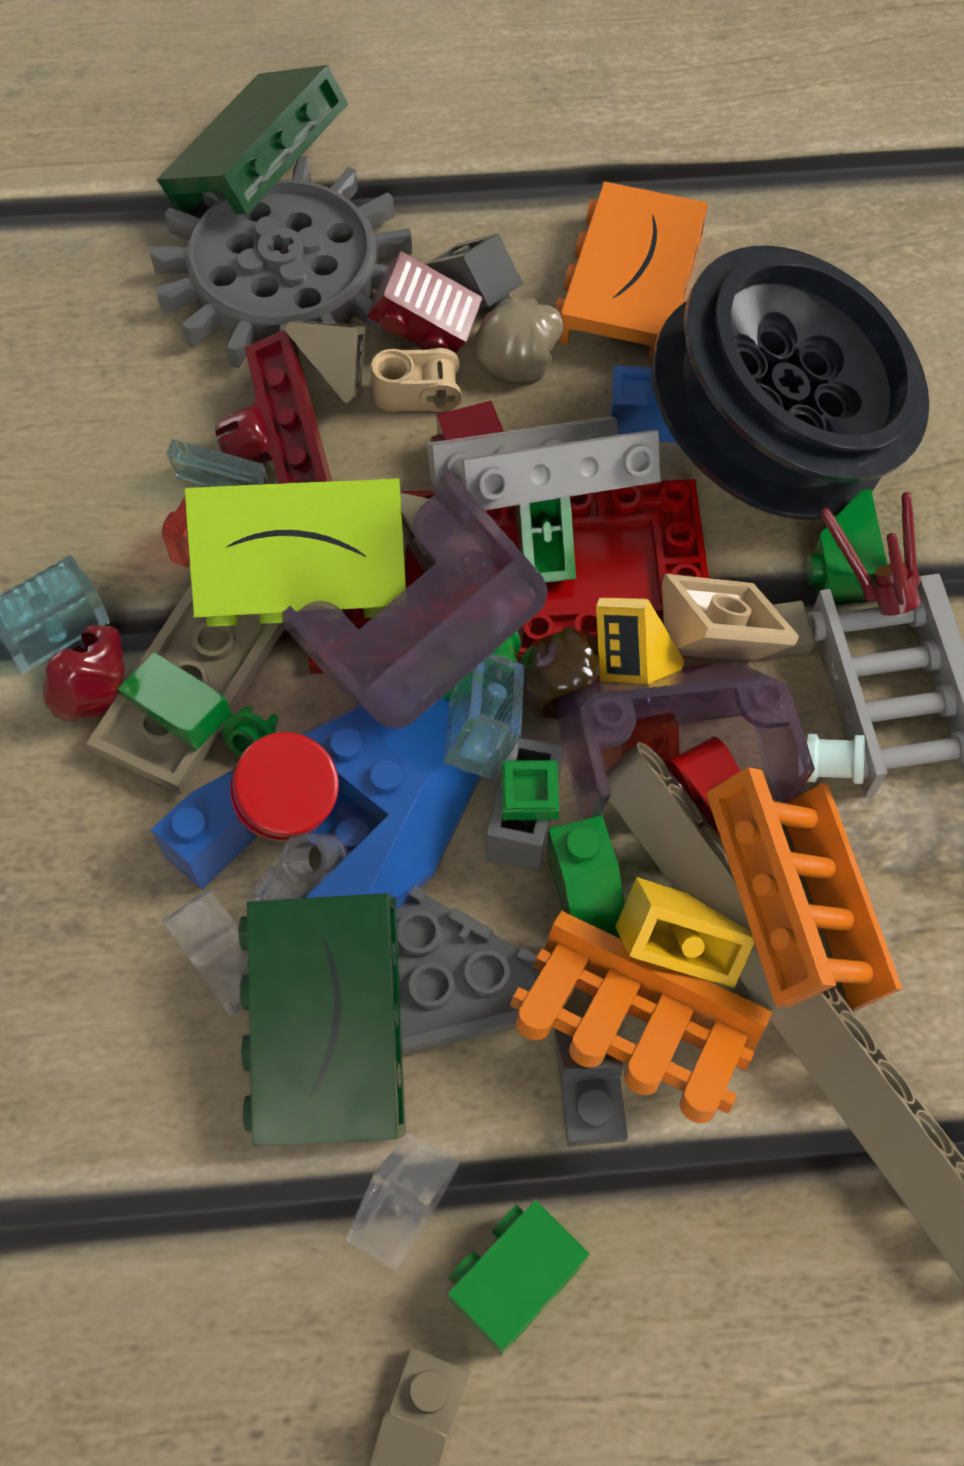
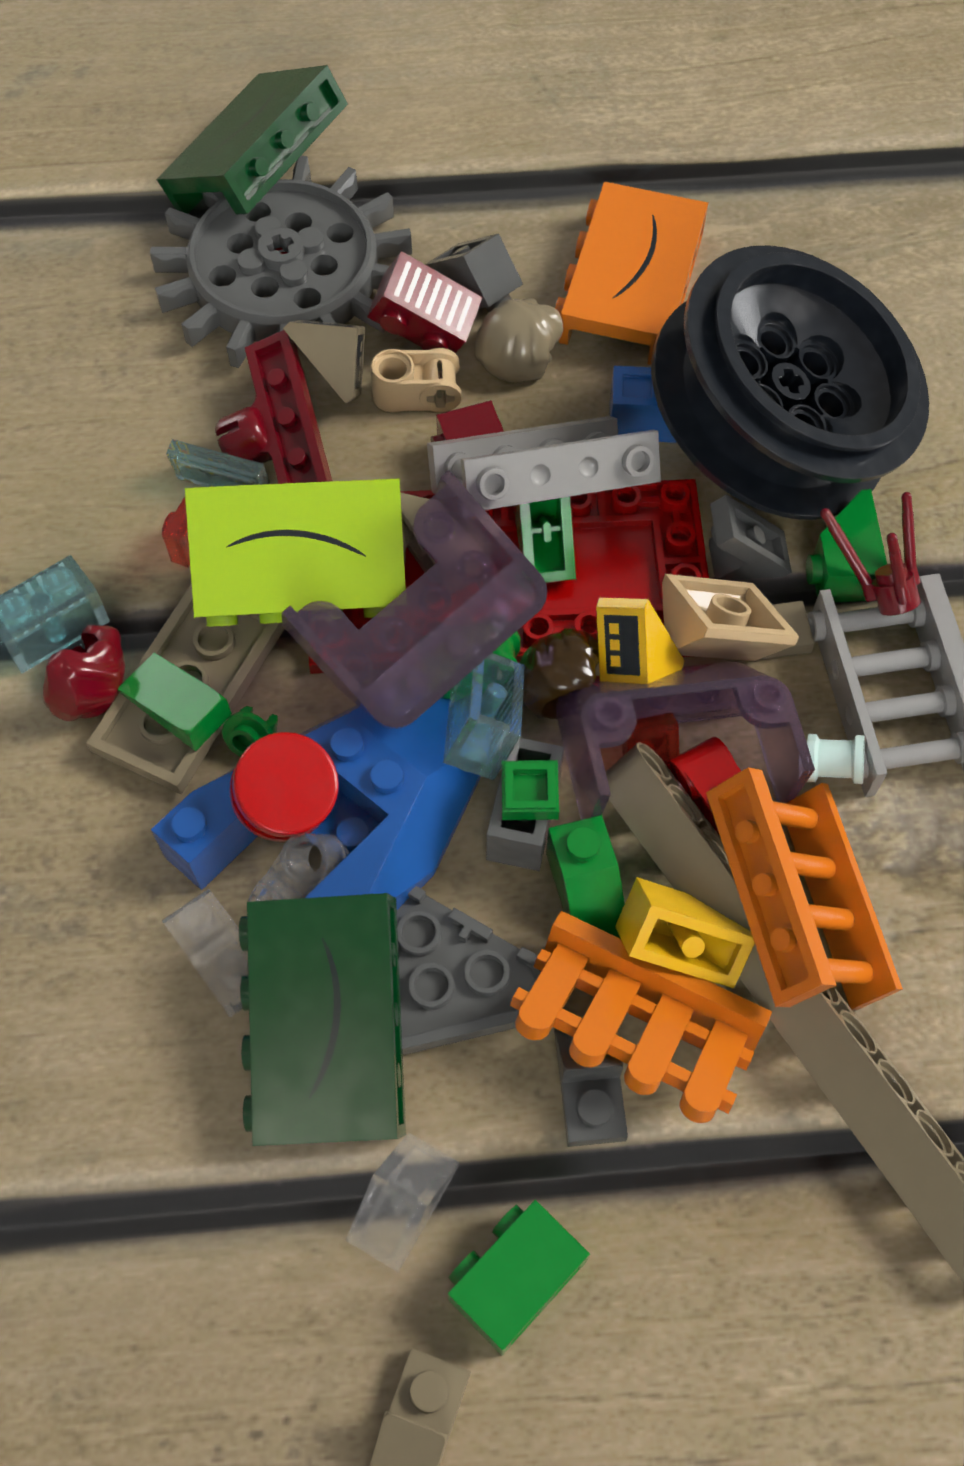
none -> dark grey slope [709,495,792,580]

